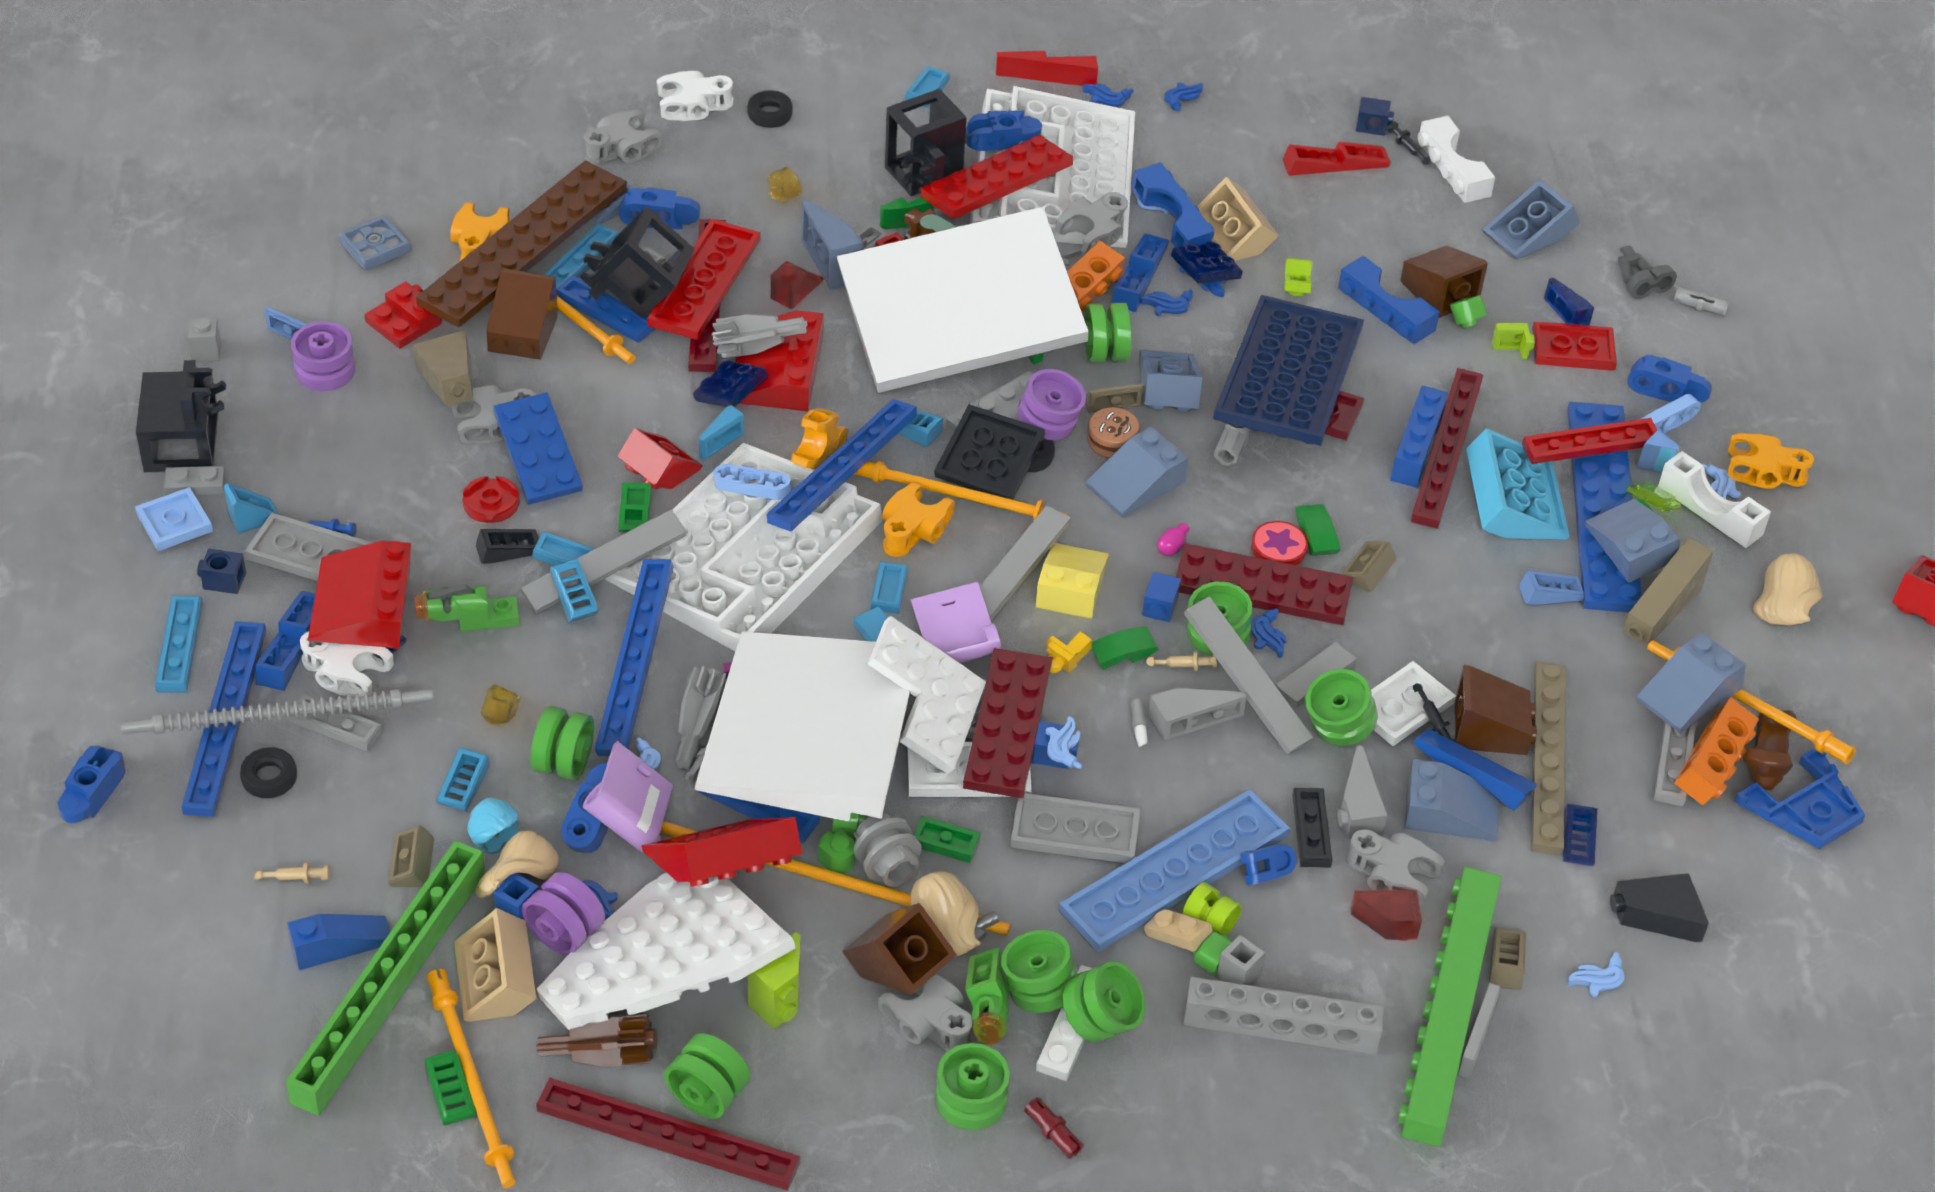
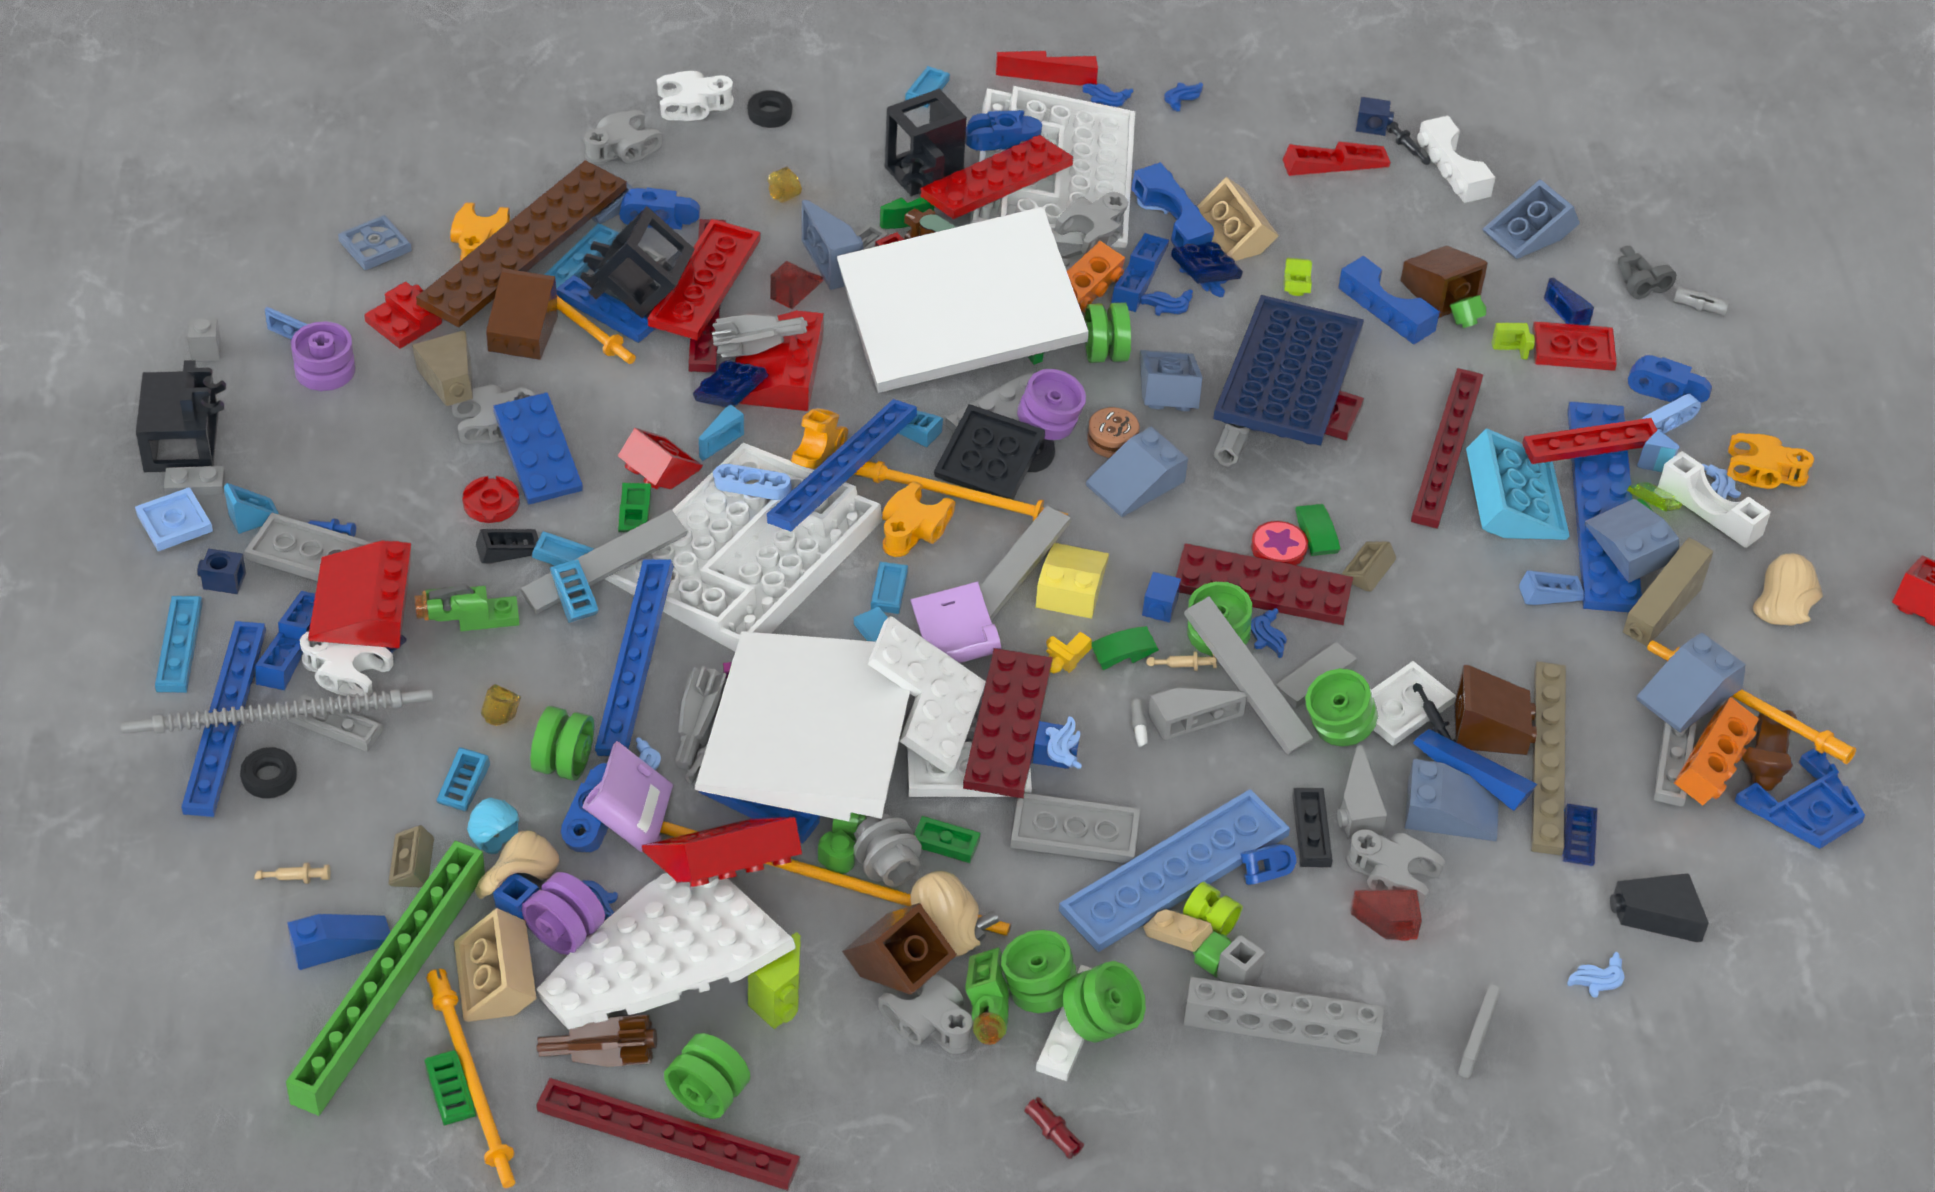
blue piece [57,745,126,823] -> none
bright green wheel [935,1043,1010,1130] -> none
dark tan slope [1085,383,1143,413] -> none
dark pink cylinder [1157,522,1190,556] -> none
blue arch [1390,385,1448,488] -> none
bright green brick [1398,867,1502,1147] -> none
dark tan slope [1489,928,1526,990] -> none

